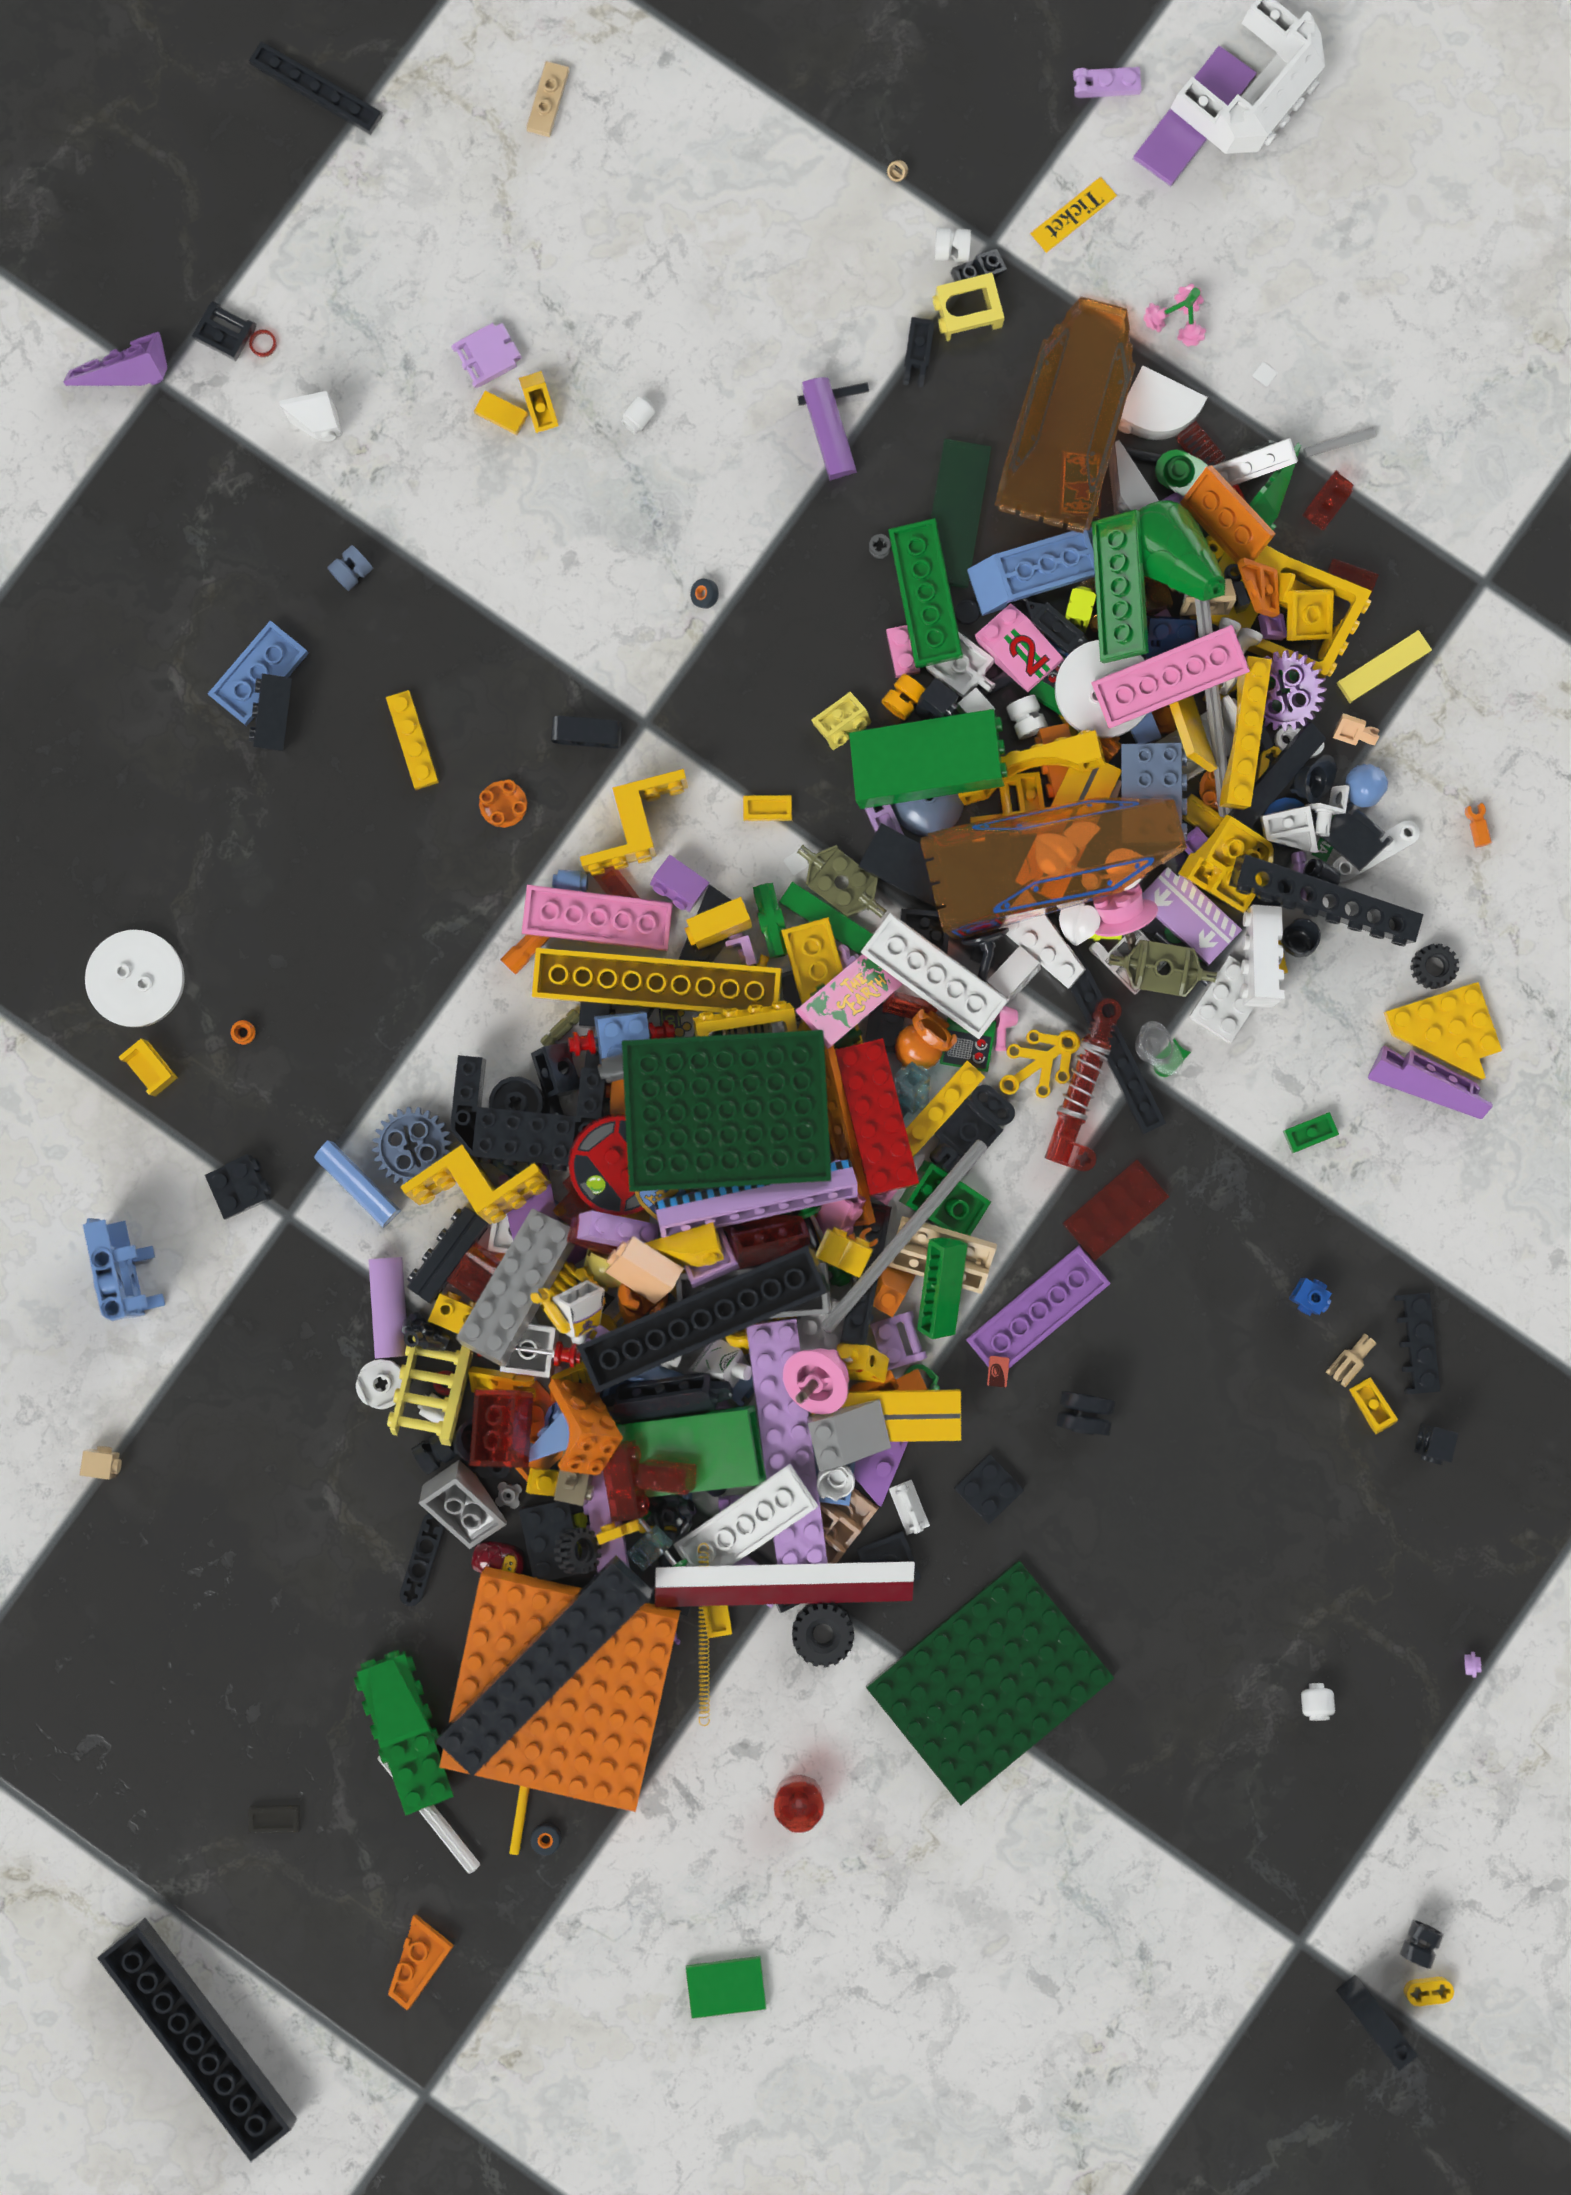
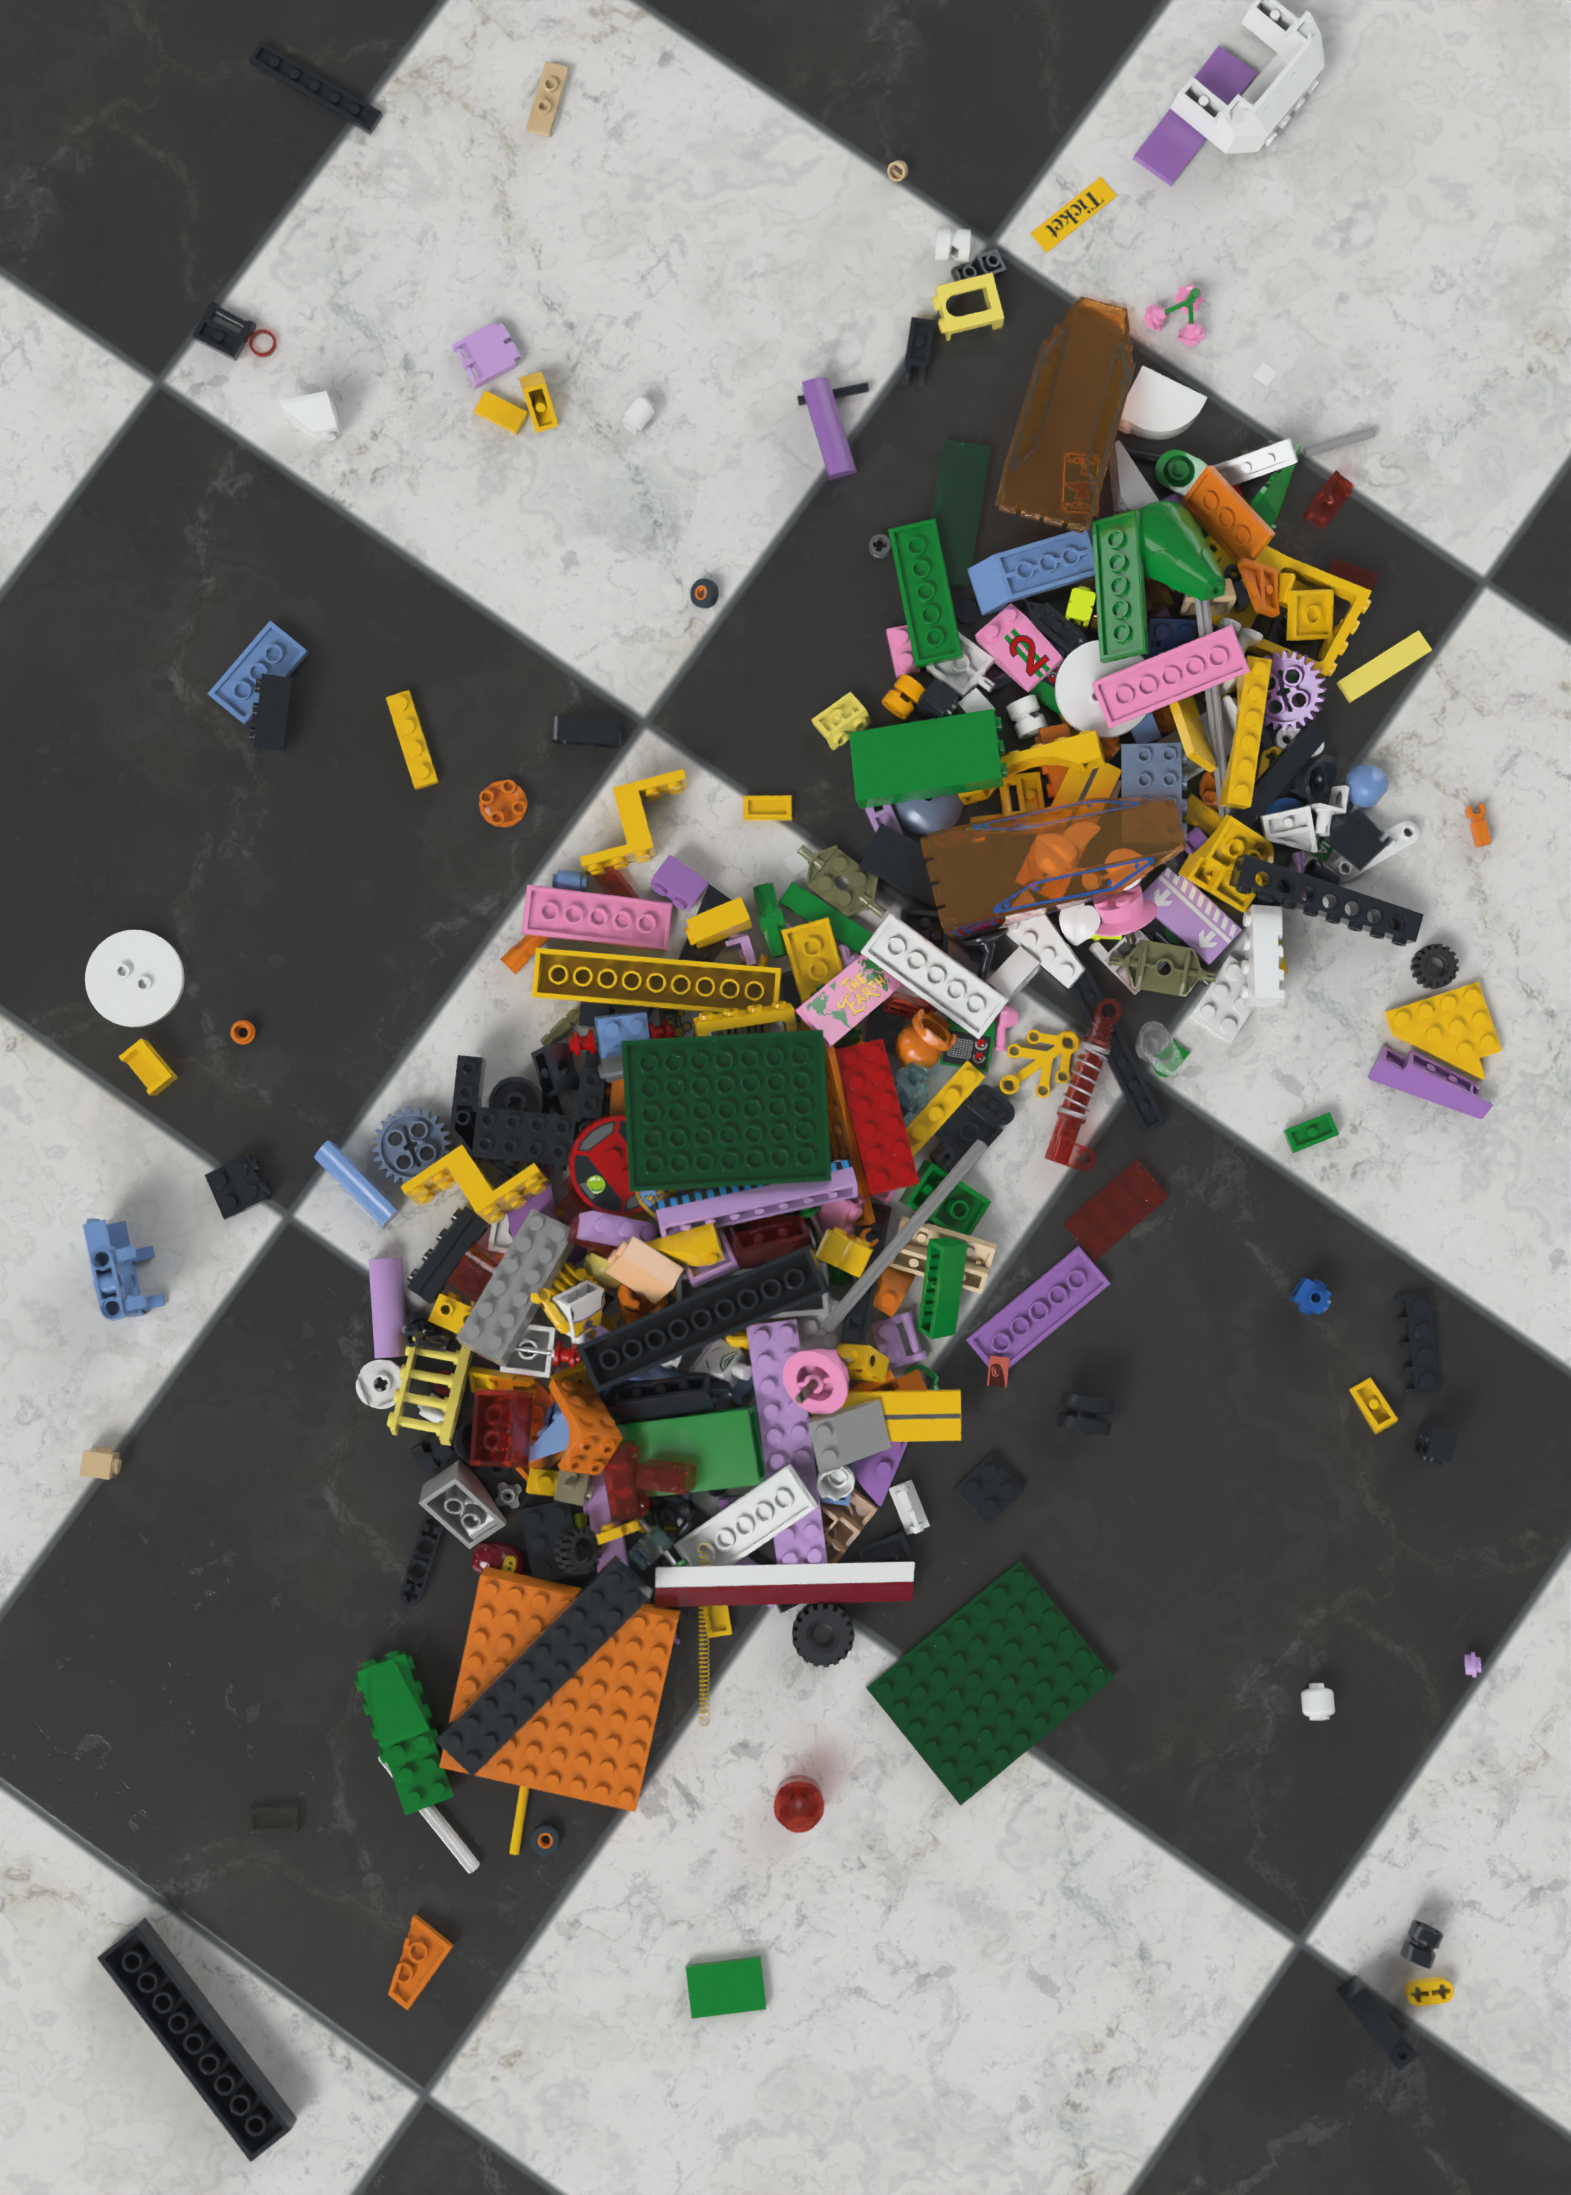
medium lavender wedge [63,332,168,386] -> none
sand blue wheel [327,545,373,591] -> none
lavender plate [1073,67,1141,98] -> none
clear red tile [1176,421,1226,466] -> none
medium lavender plate [1258,614,1287,640] -> none
black hair [1281,918,1321,958] -> none
tan arm [1326,1334,1376,1387] -> none
light nougat plate [1333,713,1379,745] -> none

